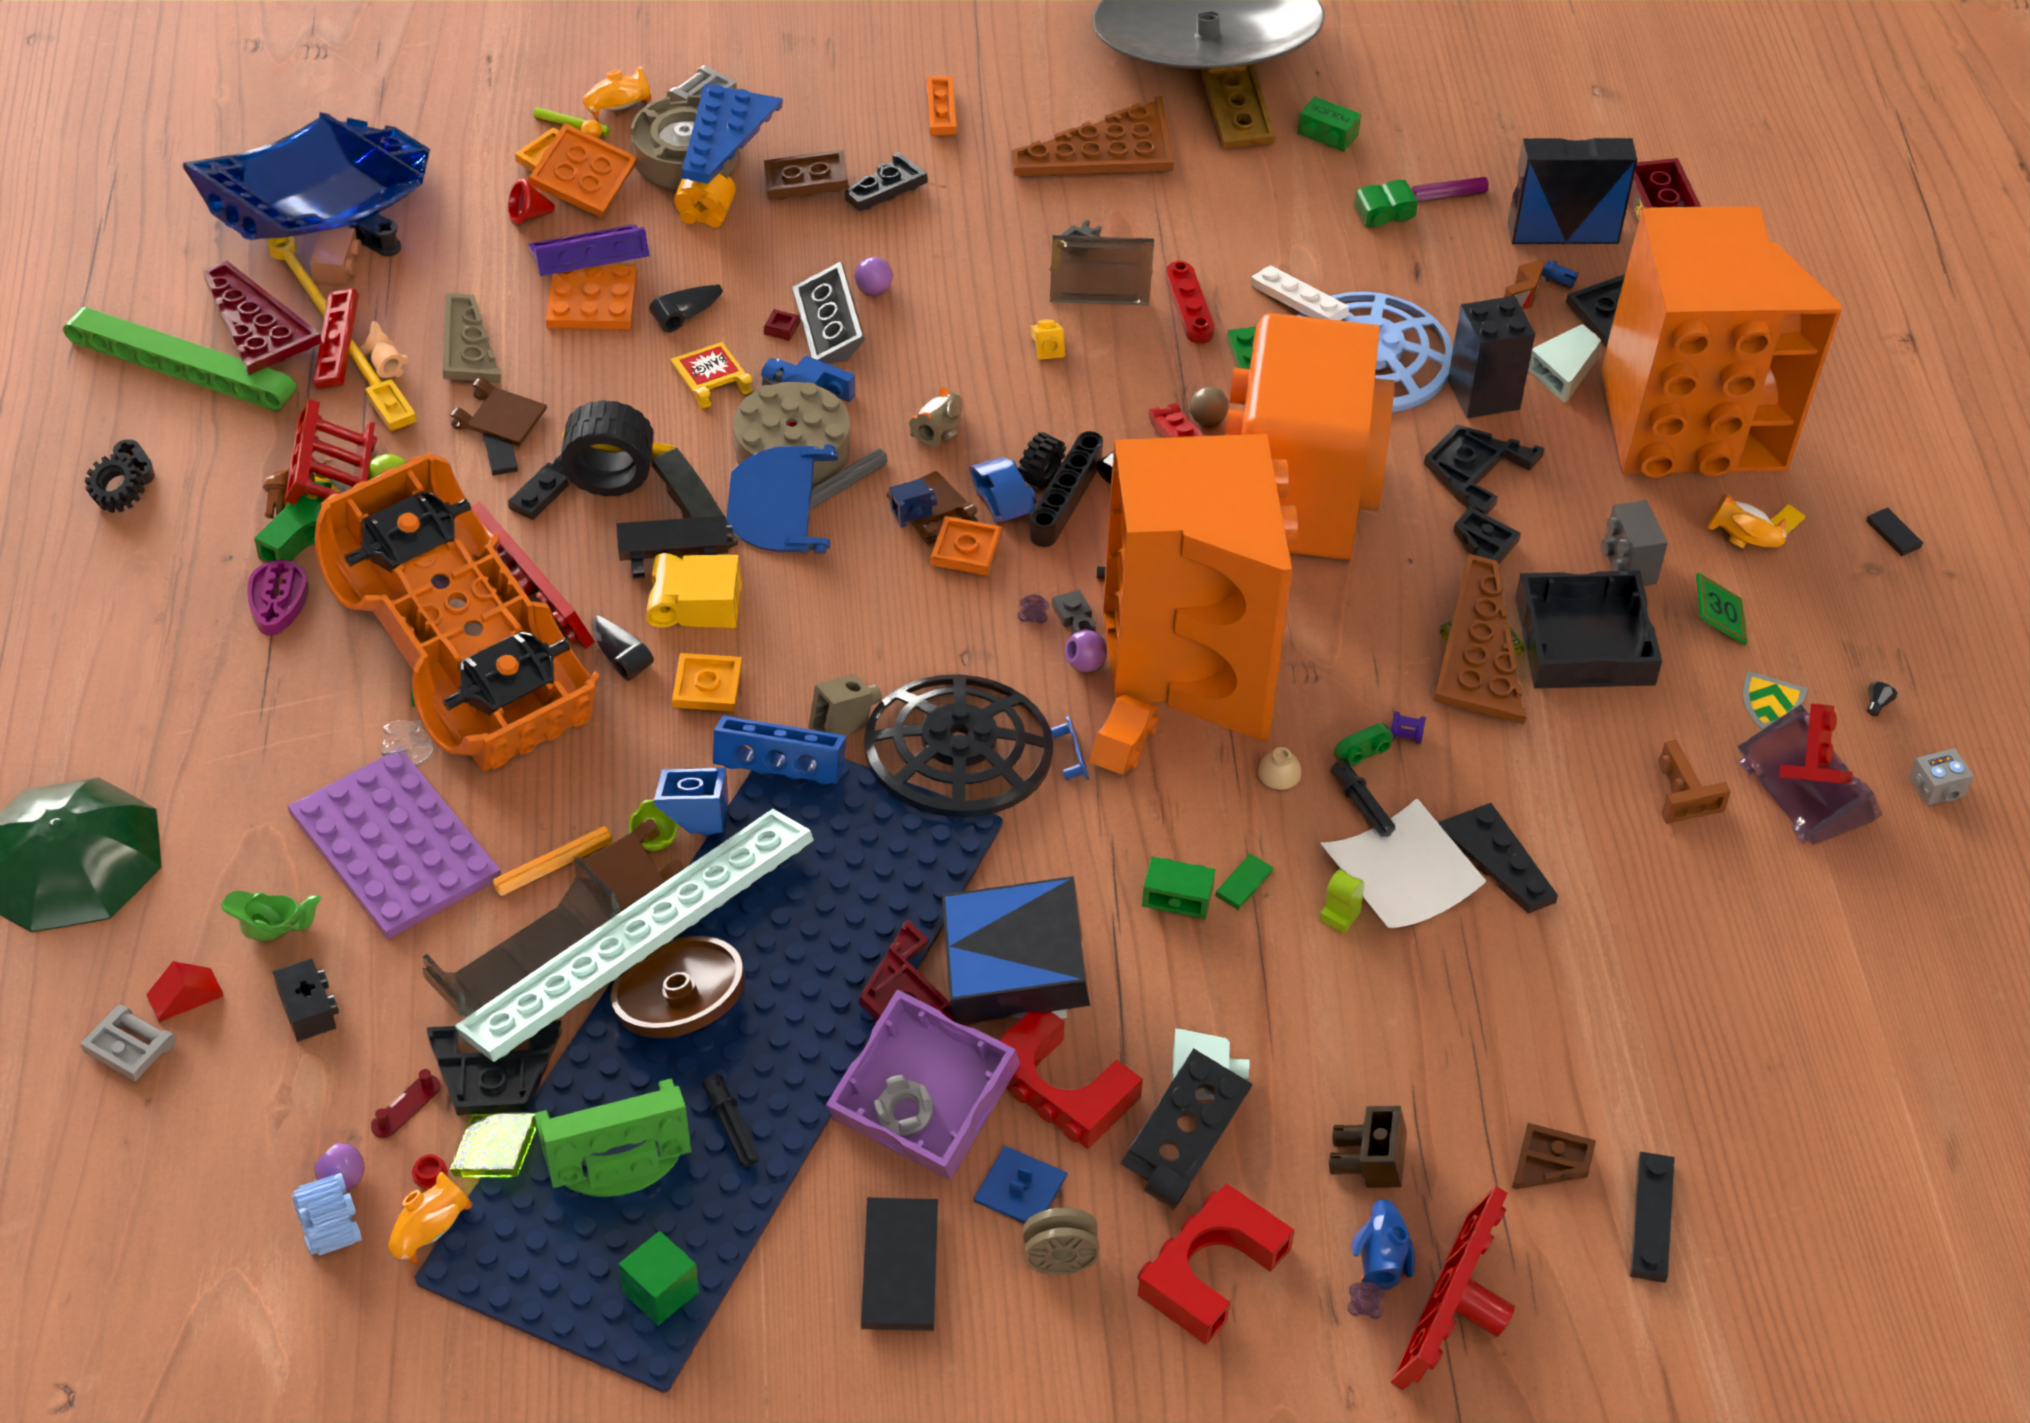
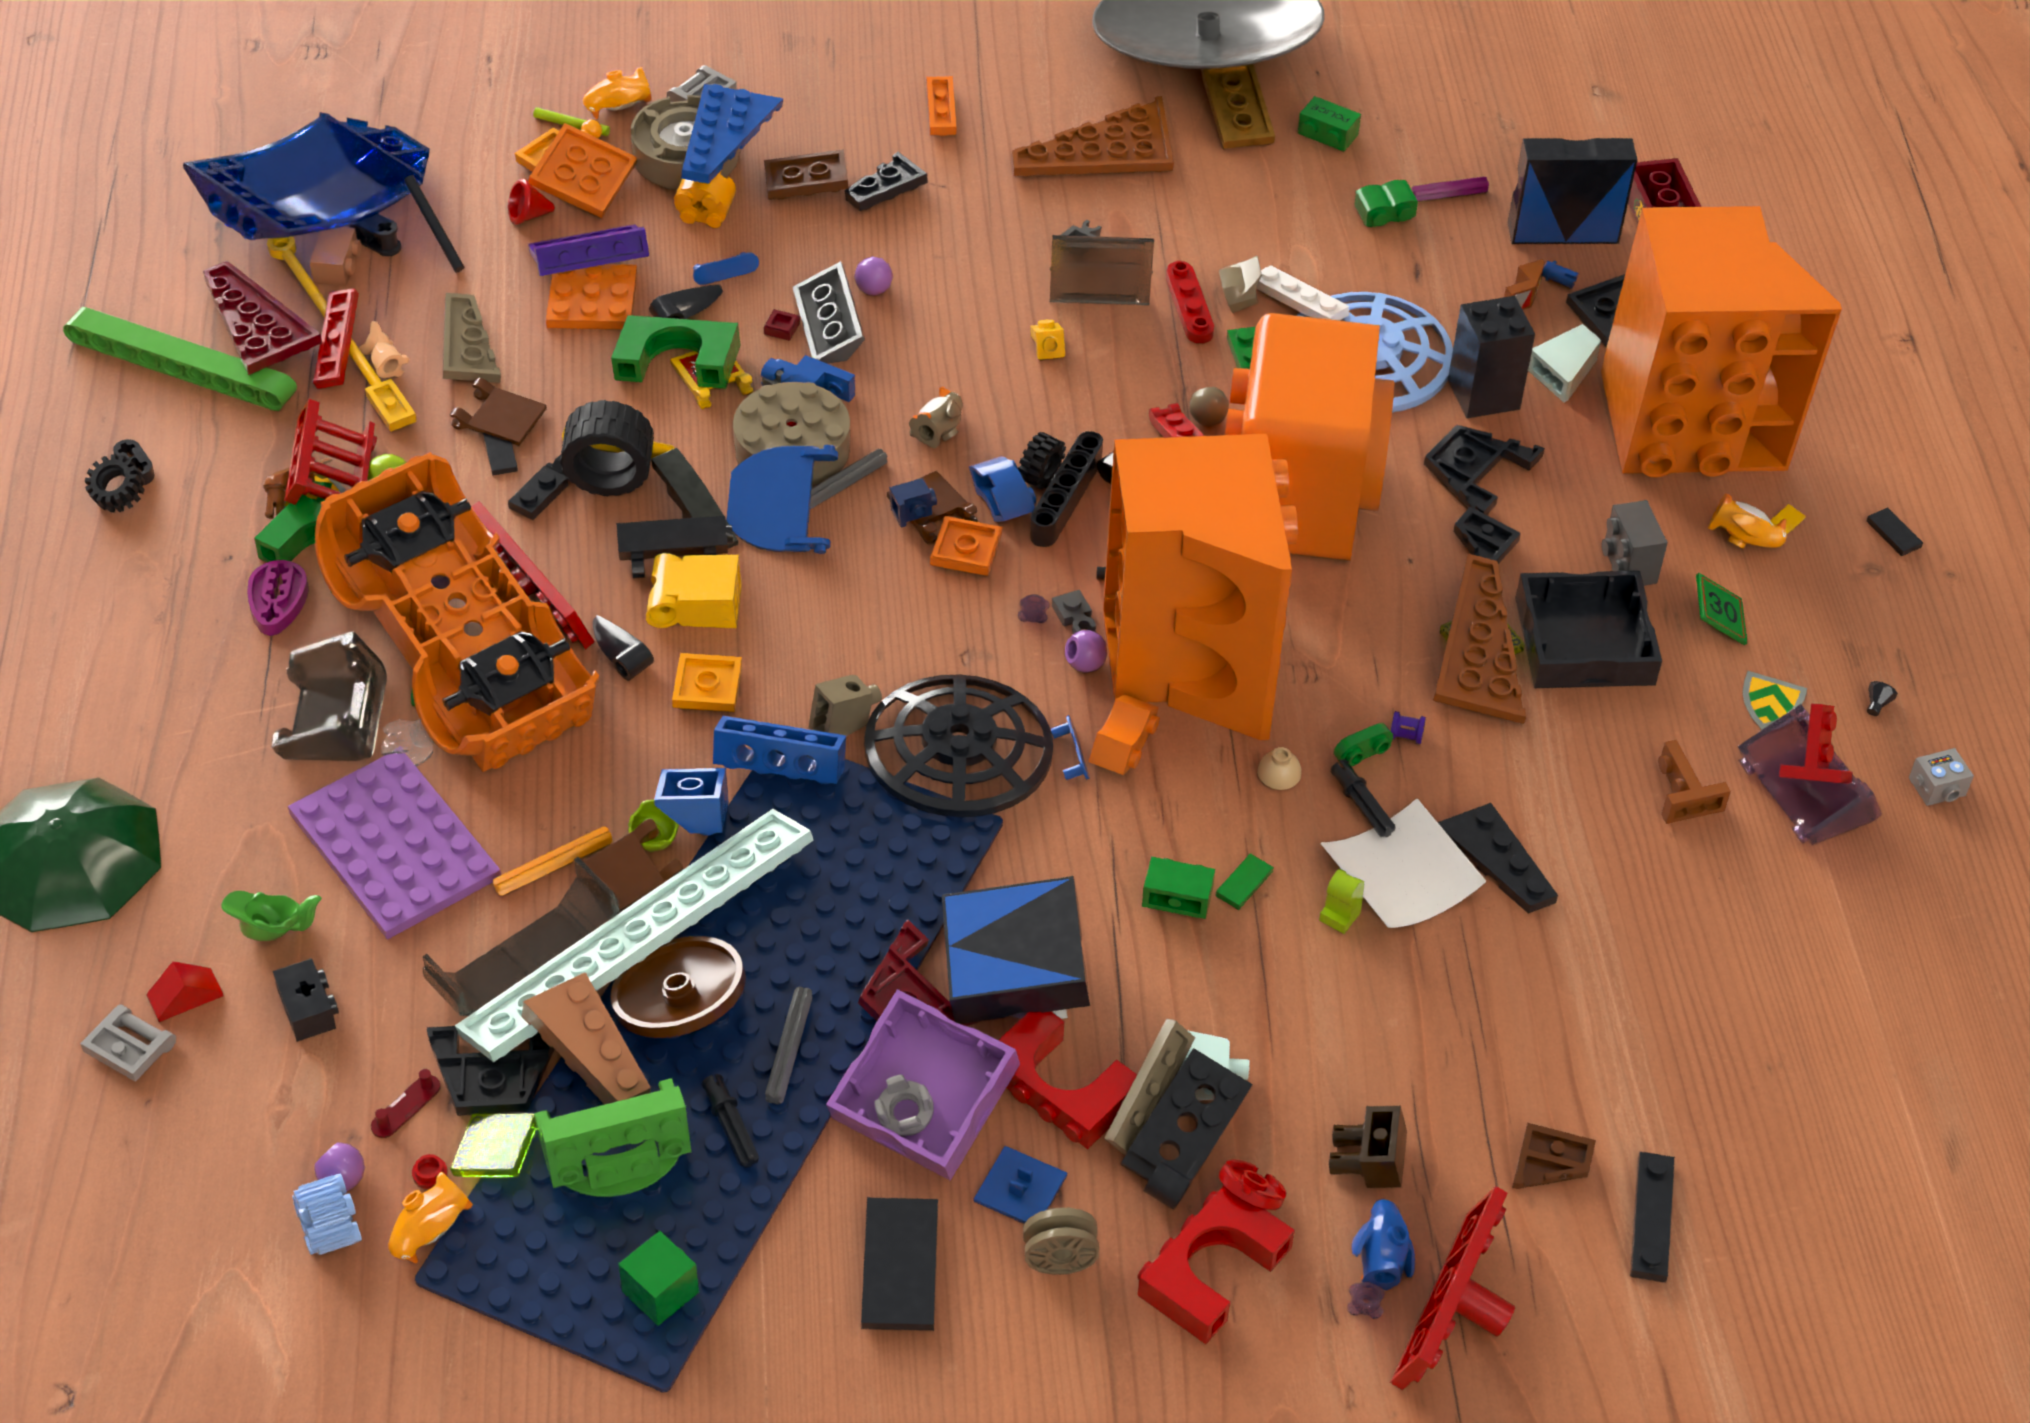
none -> clear smoke windscreen [271,631,387,761]
none -> black bar [404,175,465,272]
none -> nougat wedge [521,972,651,1104]
none -> green arch [611,315,741,388]
none -> blue piece [693,252,759,285]
none -> dark grey axle [765,986,813,1105]
none -> dark tan plate [1104,1019,1195,1155]
none -> dark tan slope [1219,255,1262,313]
none -> red tile [1219,1159,1287,1210]

